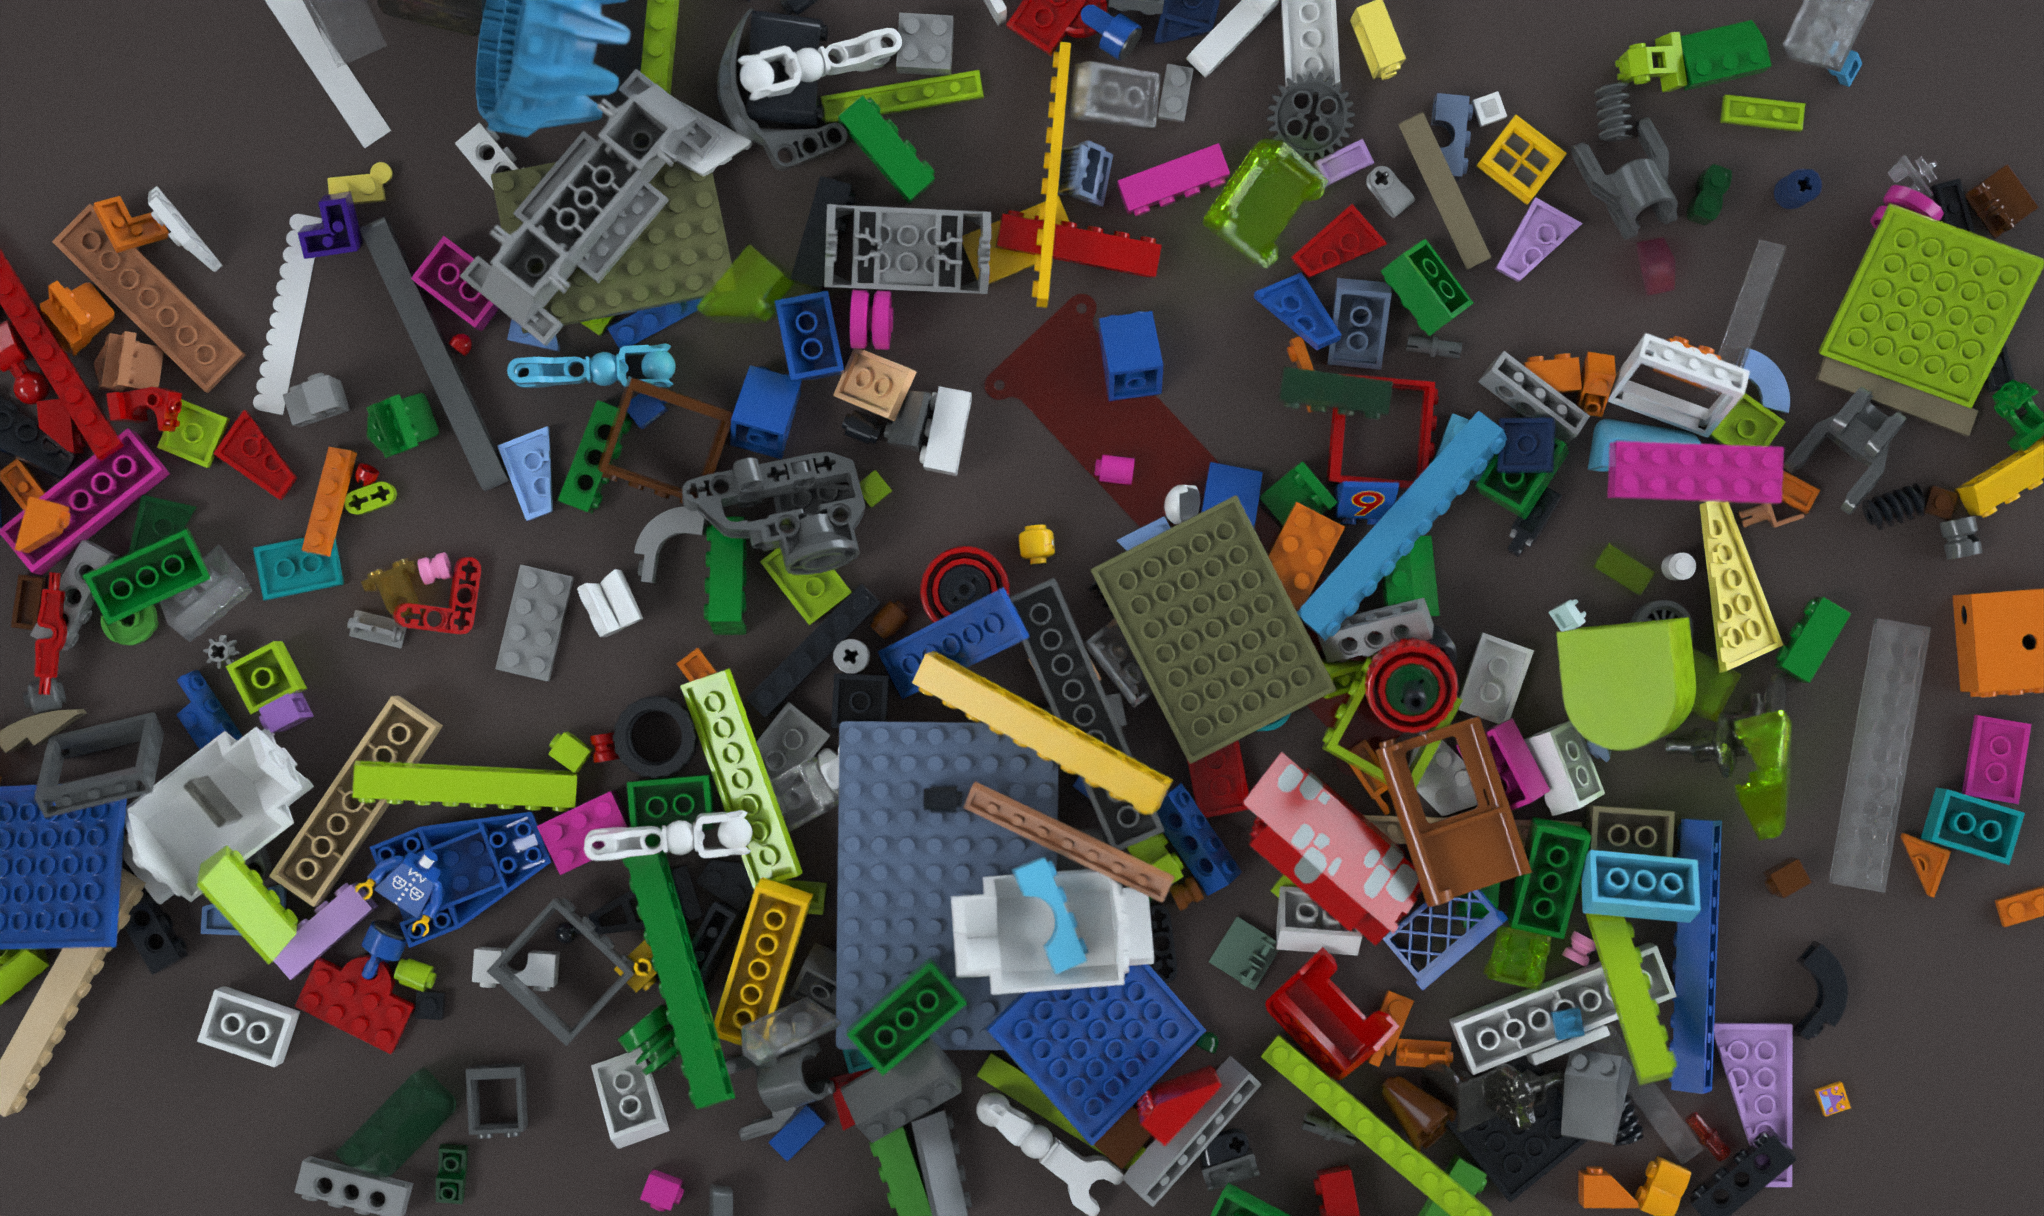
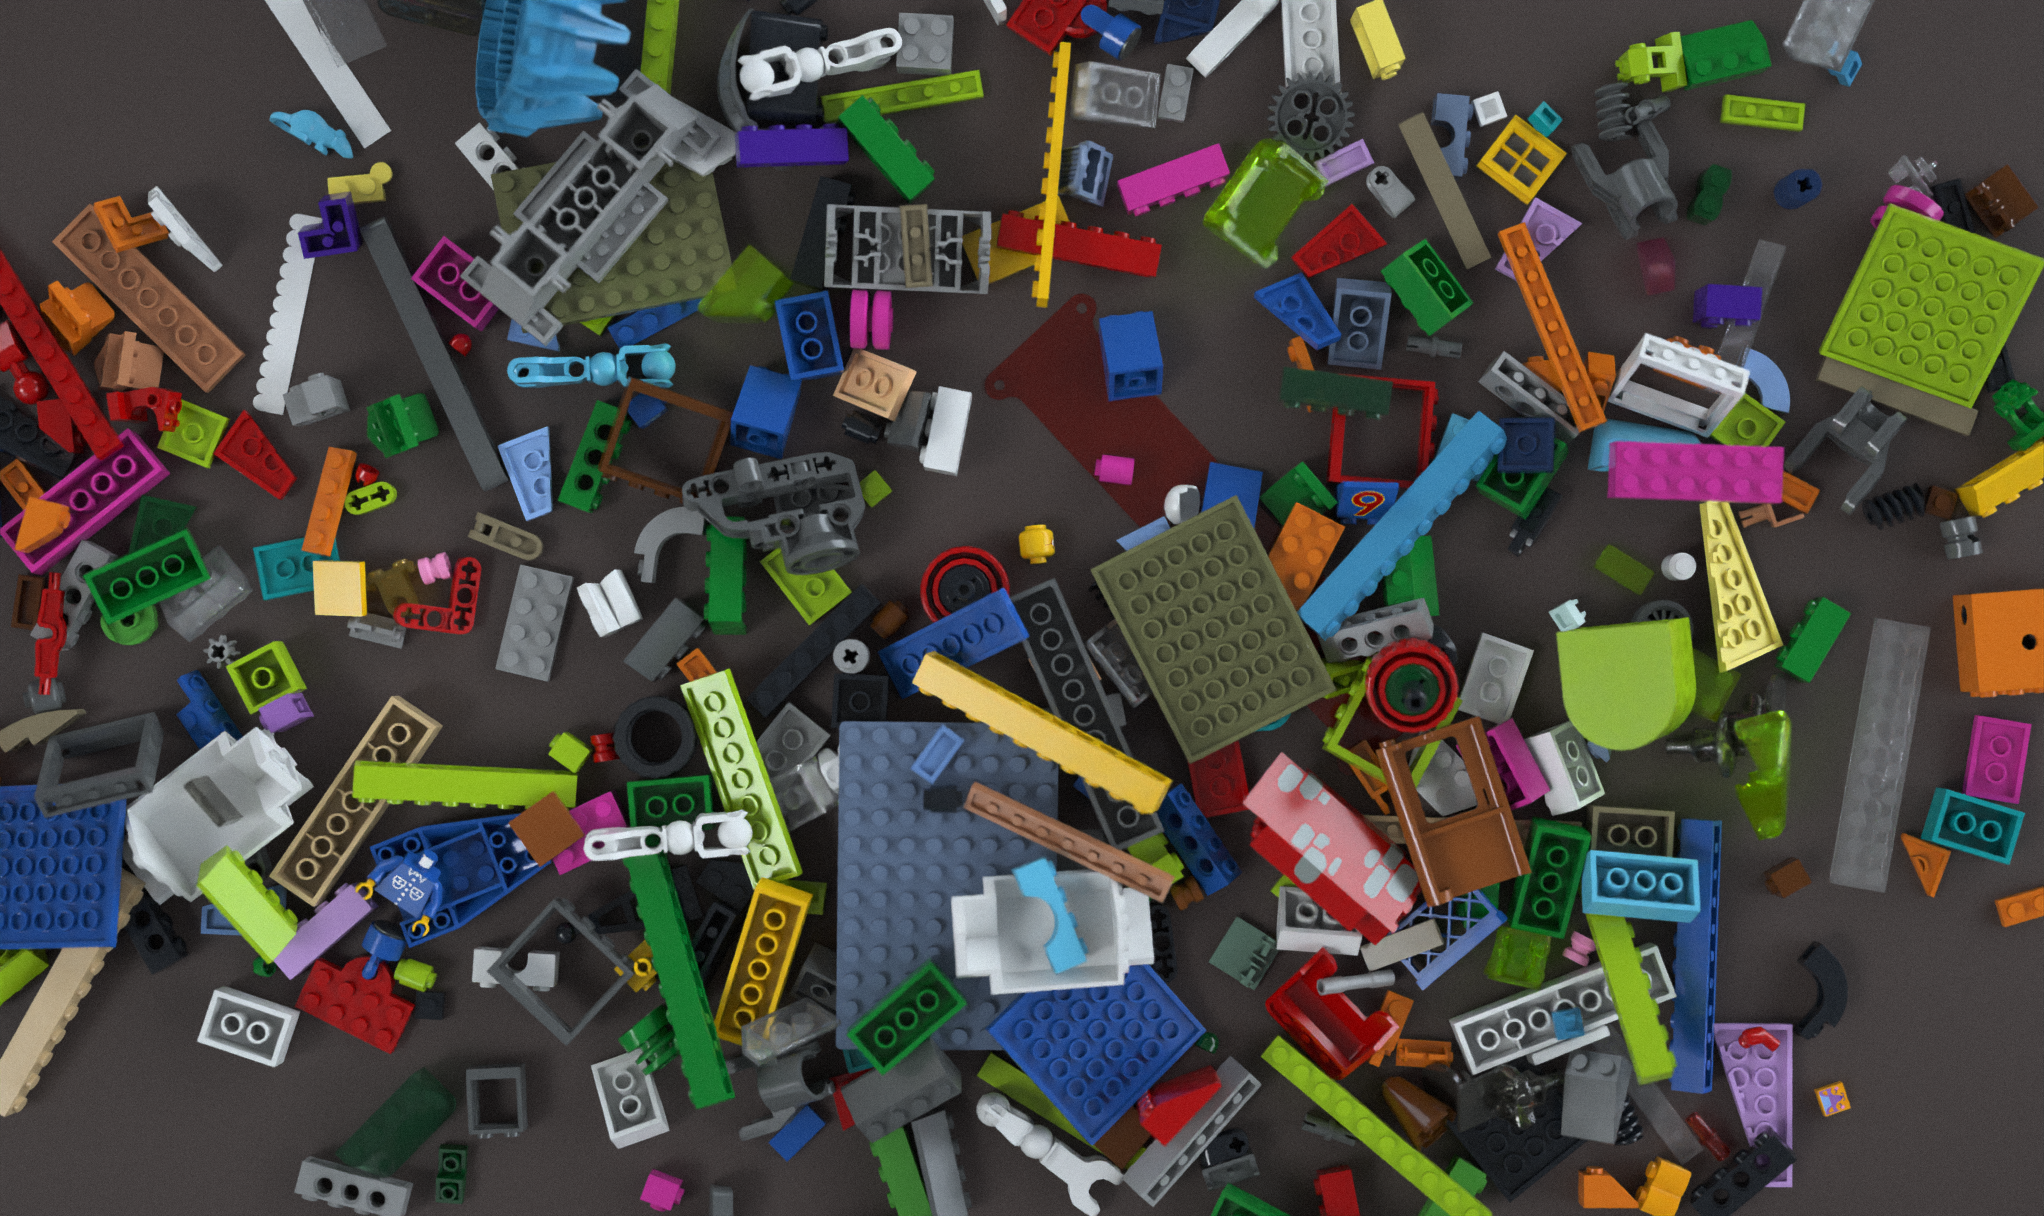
none -> green hinge [252,956,277,977]
none -> medium azure animal [269,110,354,159]
none -> yellow tile [313,560,367,617]
none -> dark tan plate [468,512,544,561]
none -> dark orange tile [509,791,586,867]
none -> dark grey slope [623,598,706,682]
none -> dark purple brick [735,124,849,168]
none -> dark tan tile [899,204,933,288]
none -> medium blue tile [910,724,965,785]
none -> light grey piece [1317,969,1395,995]
none -> dark tan tile [1360,918,1445,972]
none -> orange plate [1498,222,1607,433]
none -> teal plate [1527,101,1563,138]
none -> dark grey pin [1625,95,1671,125]
none -> dark purple brick [1693,284,1763,329]
none -> red arm [1738,1027,1780,1052]

